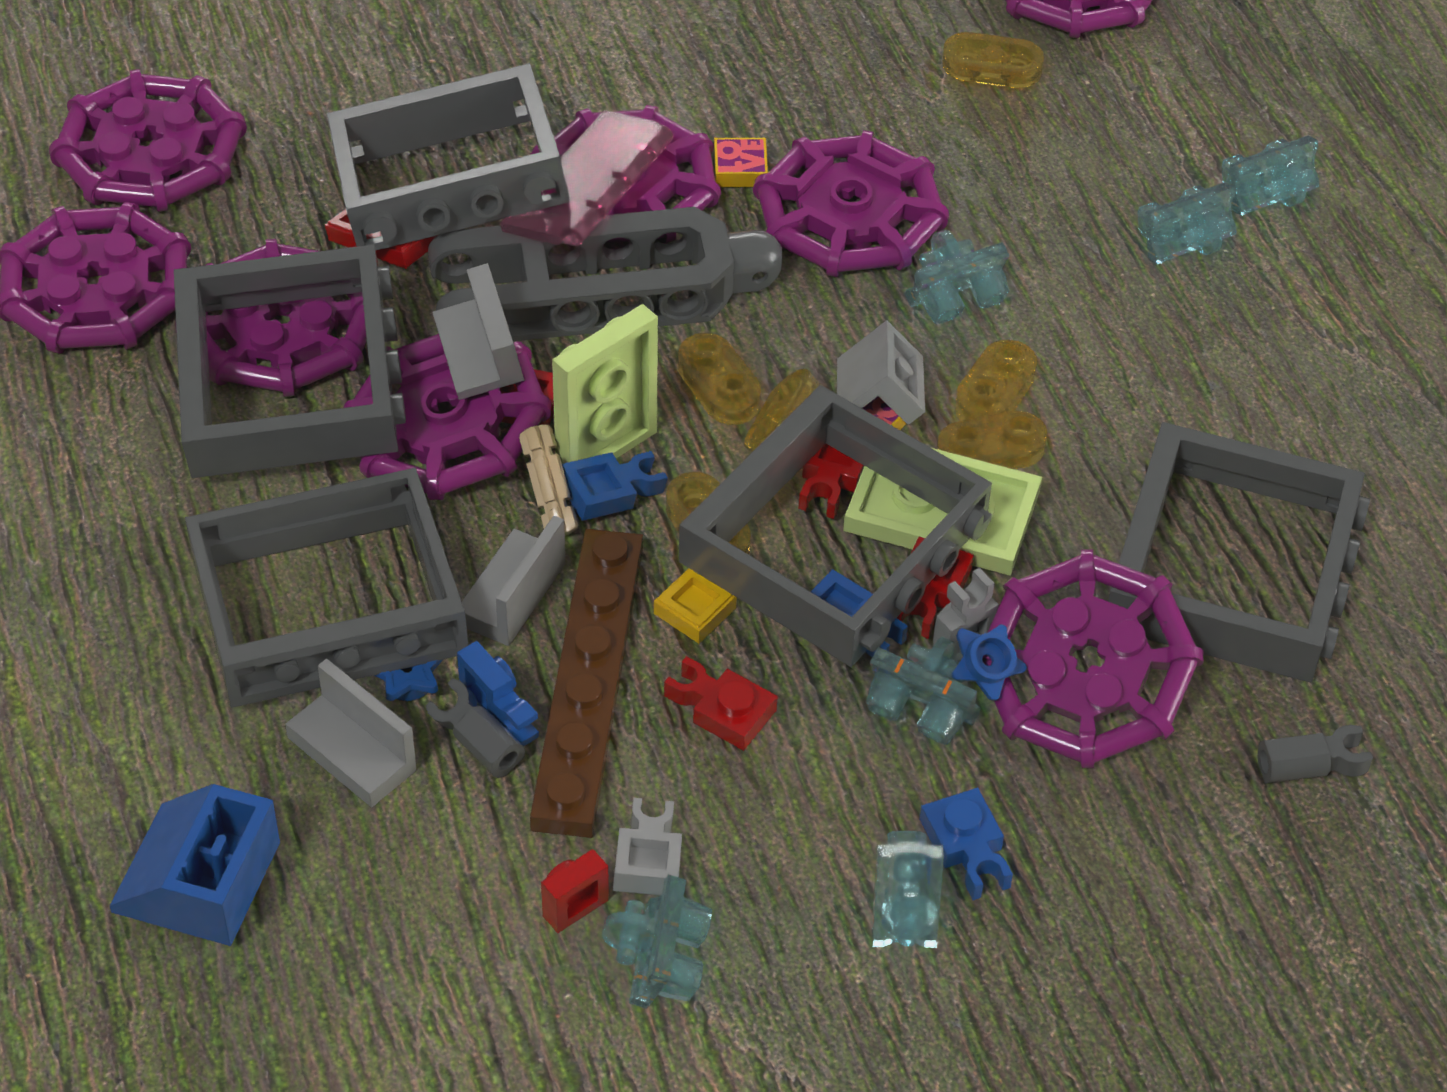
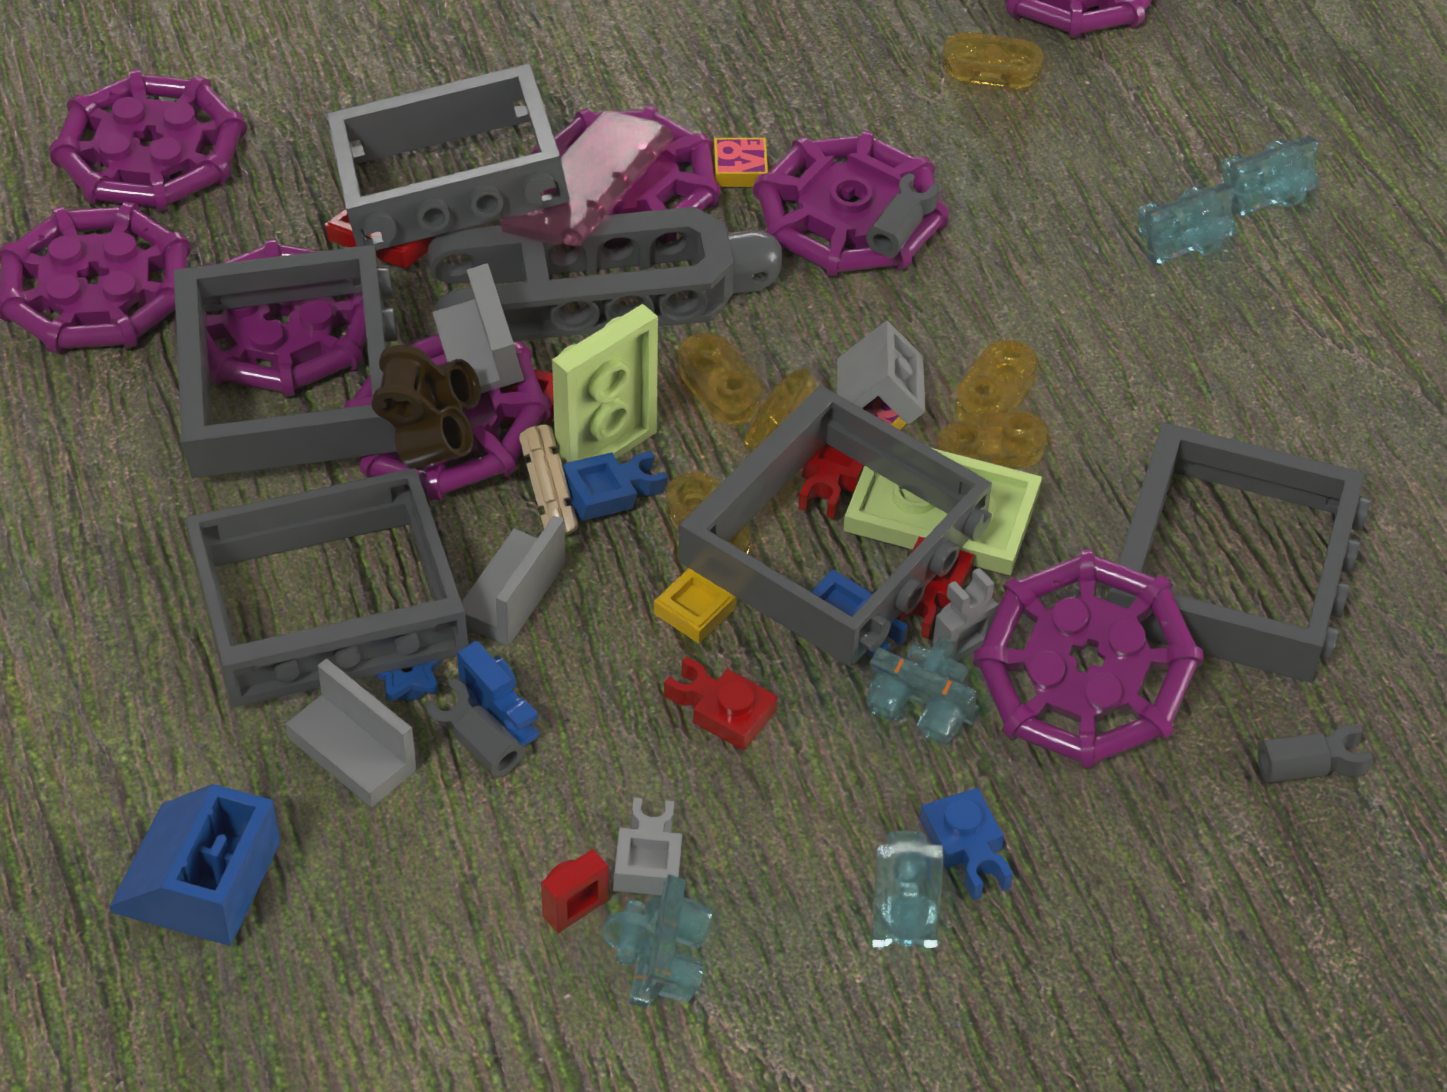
reddish brown plate [530,528,643,838] -> none
clear light blue hips [904,230,1010,325] -> none
blue plate [951,624,1027,701] -> none
none -> dark brown piece [371,345,481,471]
none -> dark grey bar [866,173,939,259]

